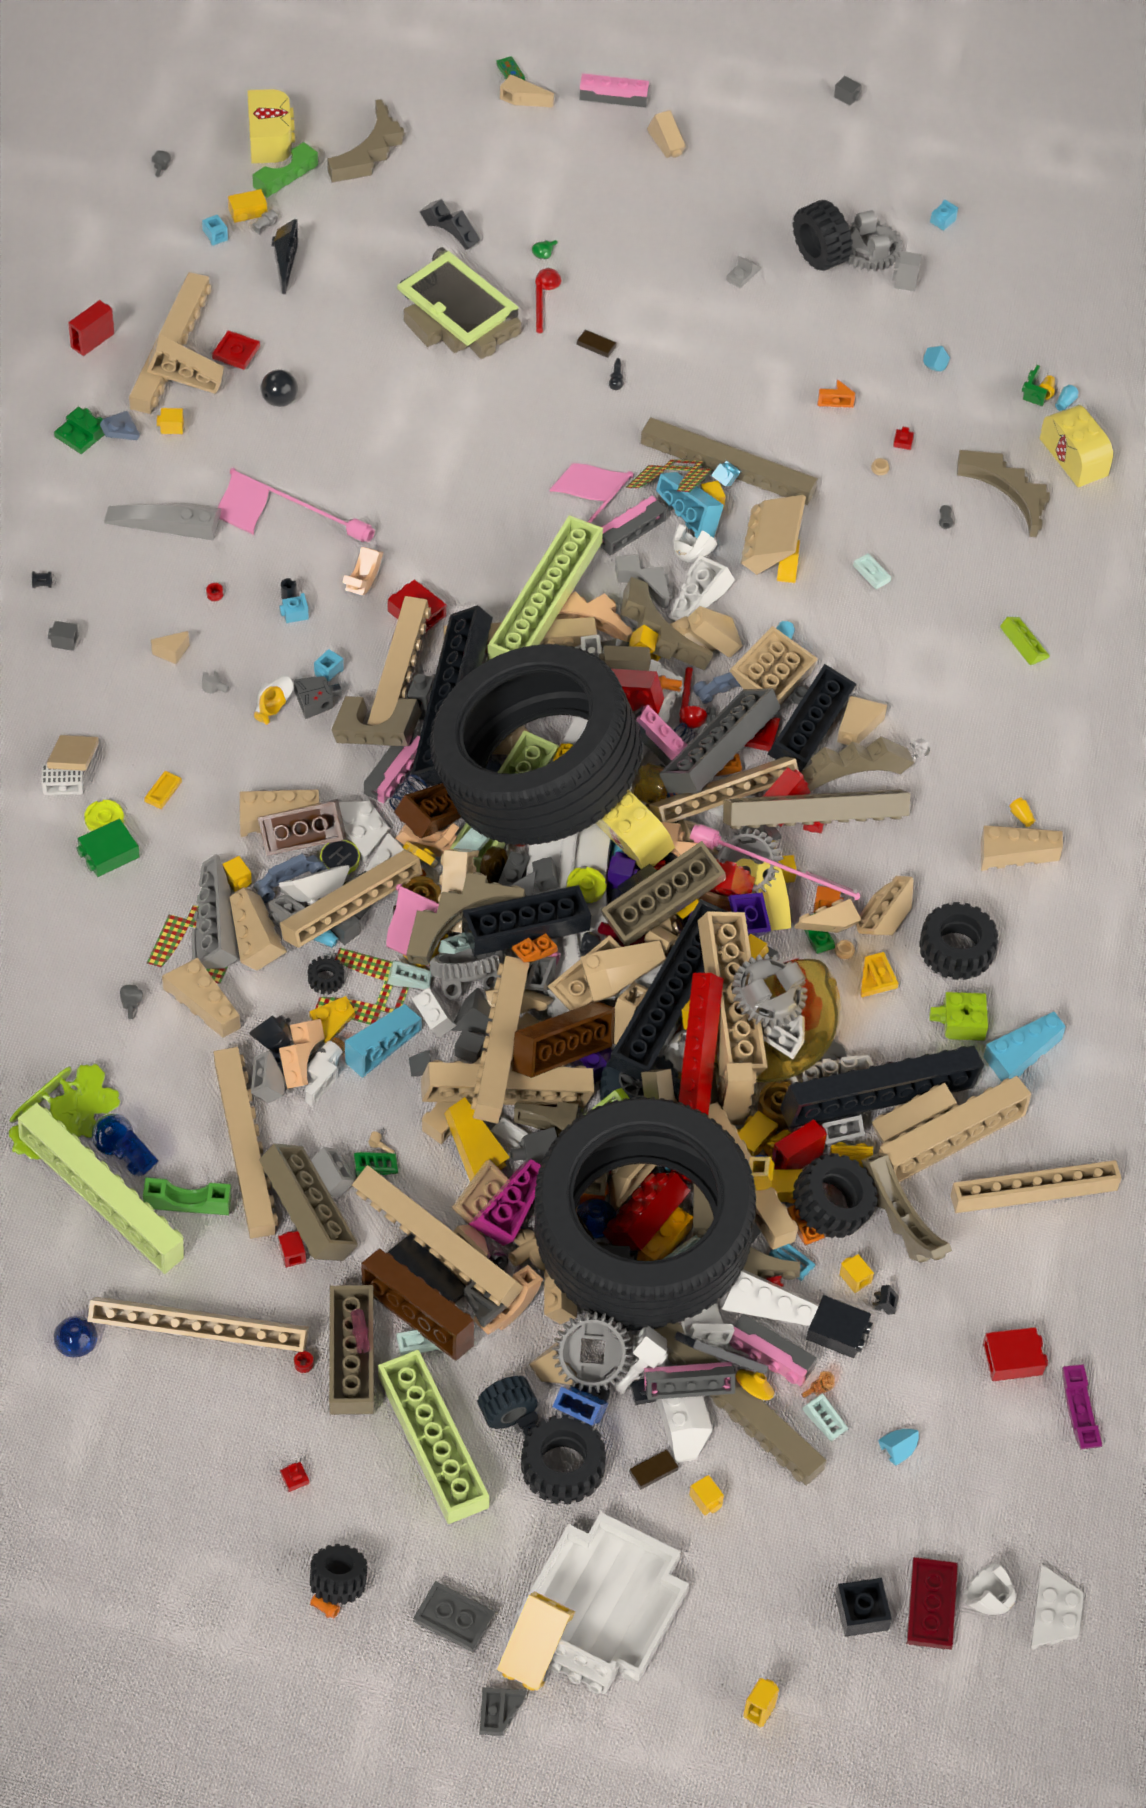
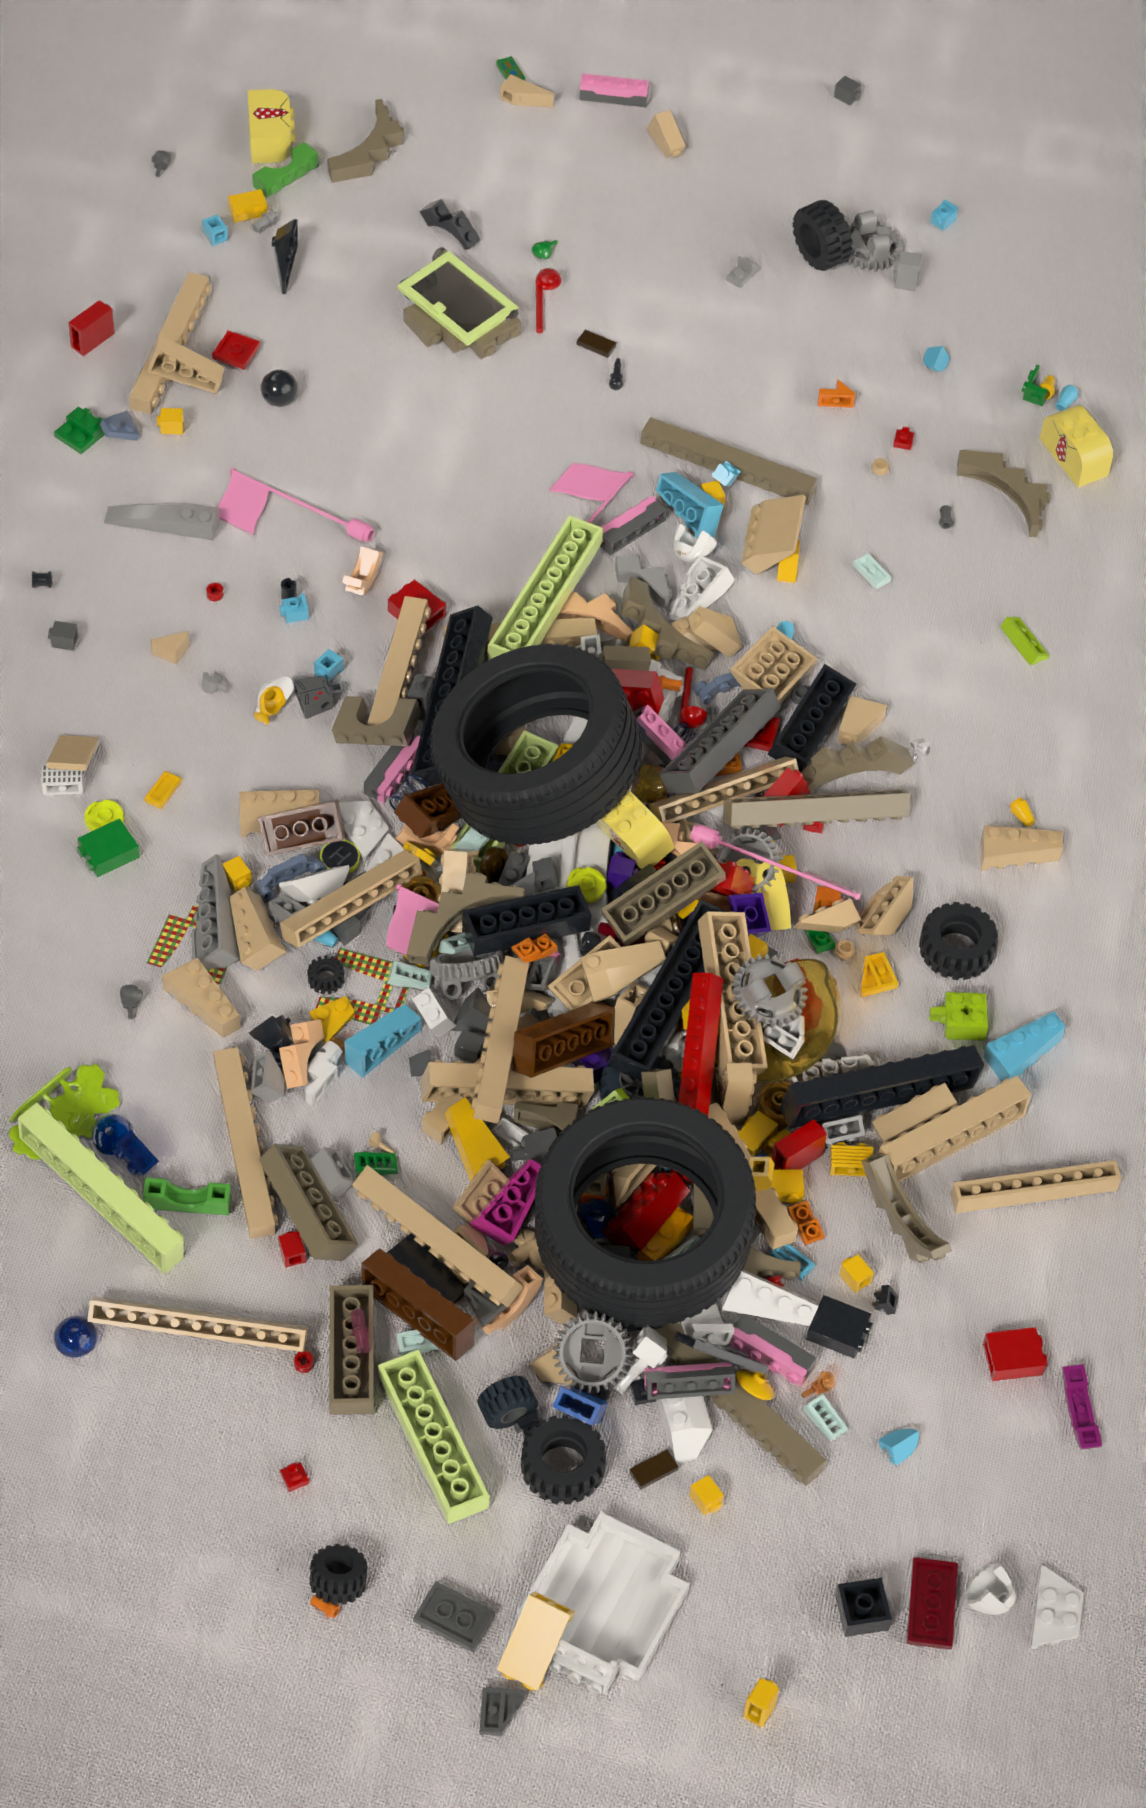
piece [625,459,713,492] -> none
black tyre [793,1153,877,1238] -> none

